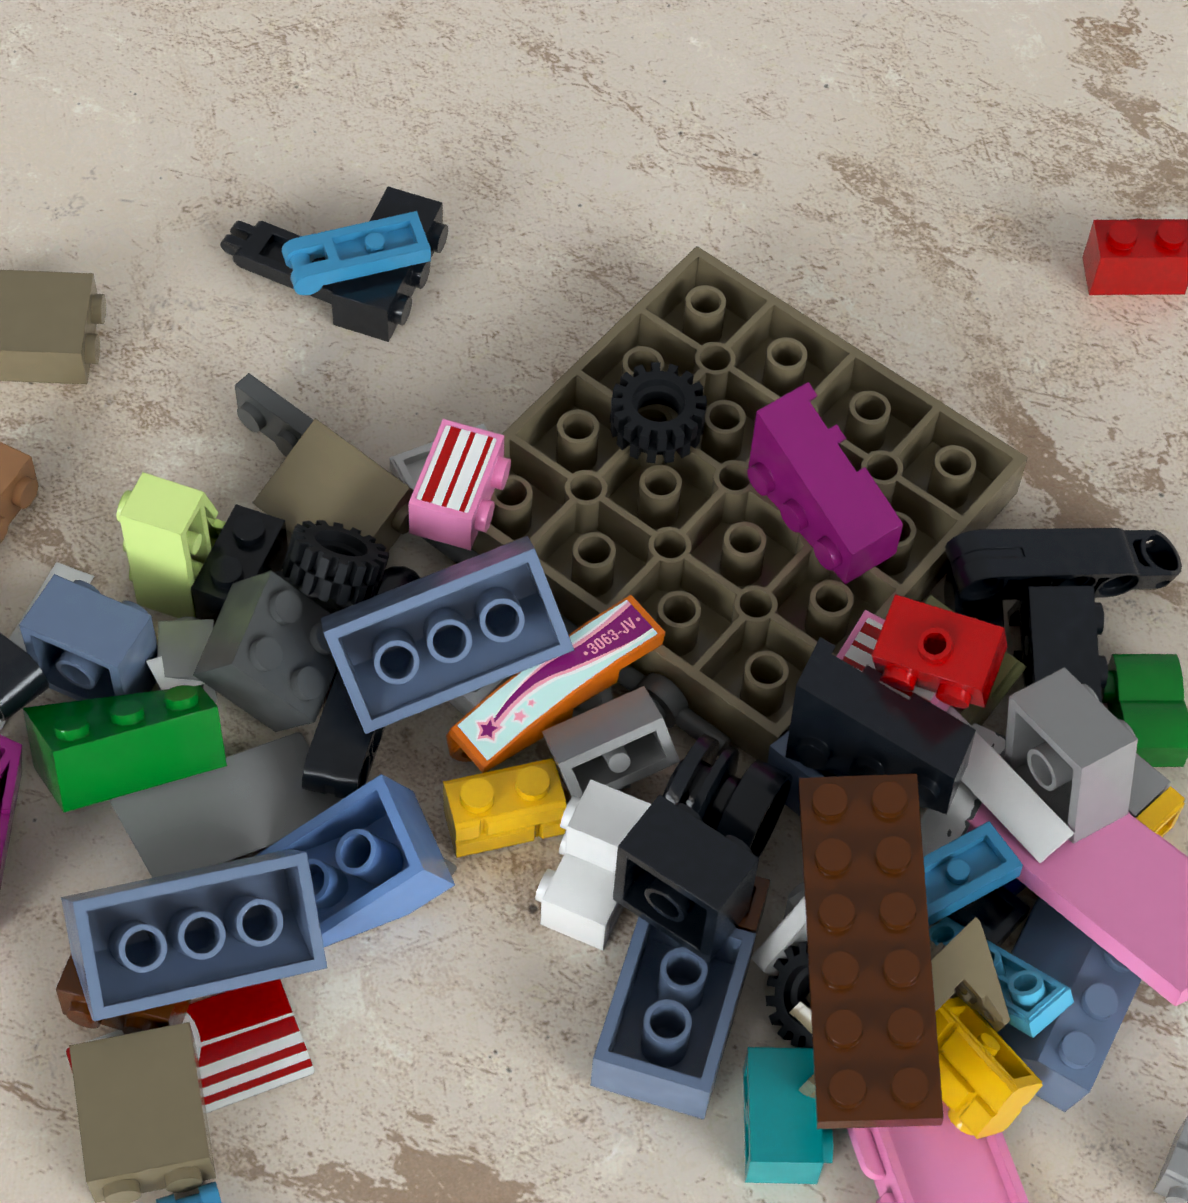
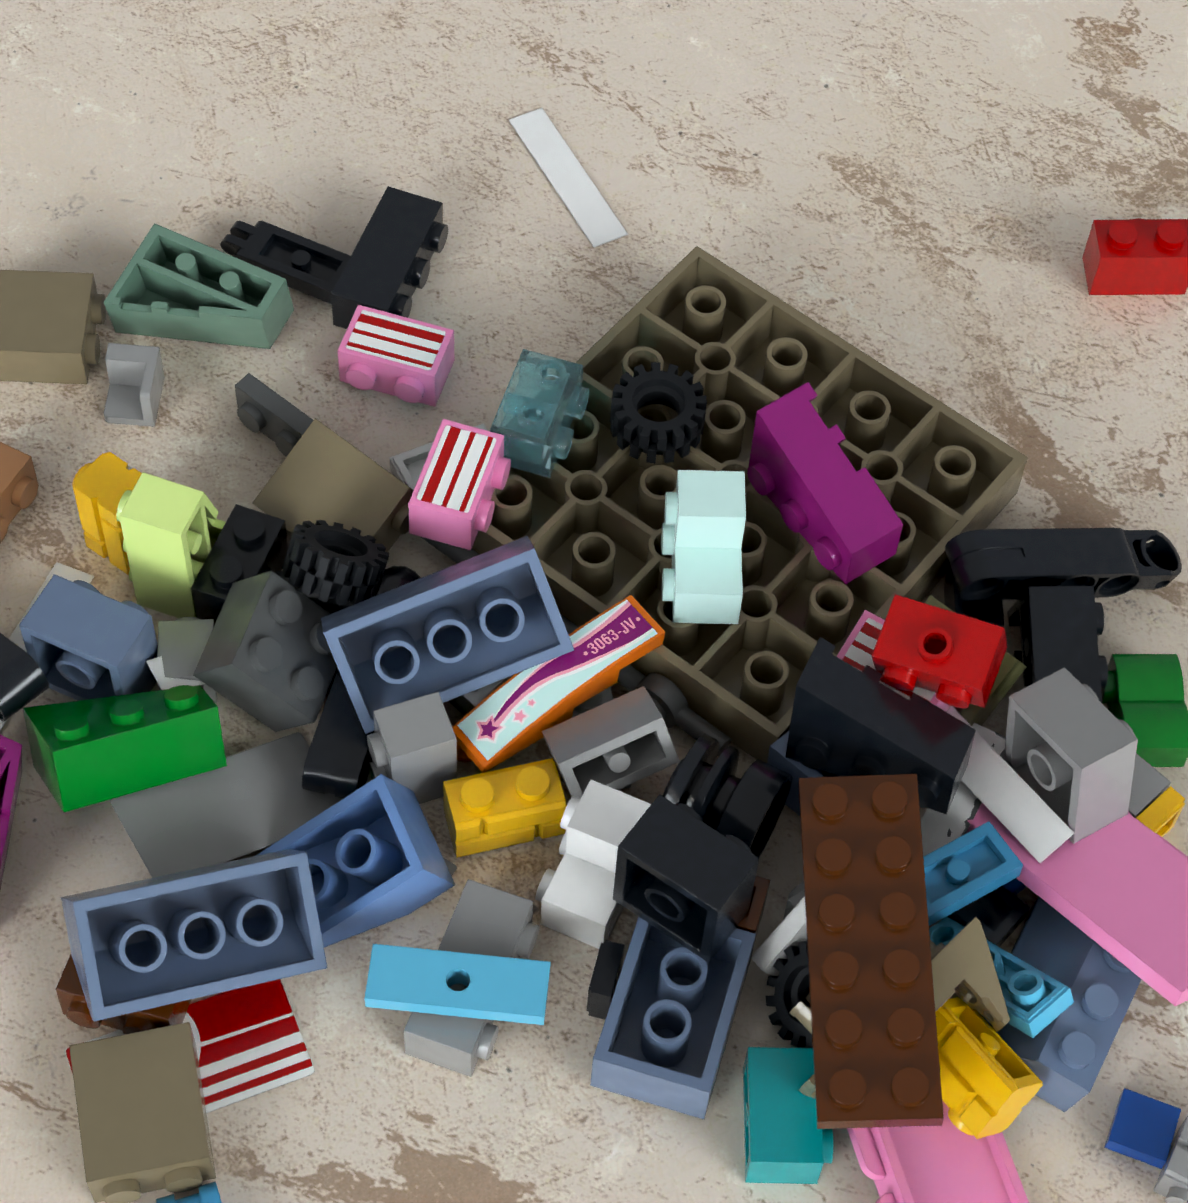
dark azure plate [281,211,431,296] -> none
none -> yellow brick [72,451,142,575]
none -> sand green wedge [103,223,294,349]
none -> light grey panel [104,343,165,427]
none -> brick [337,305,455,407]
none -> medium azure tile [364,944,551,1025]
none -> light grey brick [367,692,457,804]
none -> light grey brick [404,879,539,1077]
none -> clear light blue brick [490,349,590,478]
none -> white sticker [509,108,628,248]
none -> black tile [587,940,625,1019]
none -> light aqua brick [661,470,746,624]
none -> blue tile [1104,1088,1181,1169]

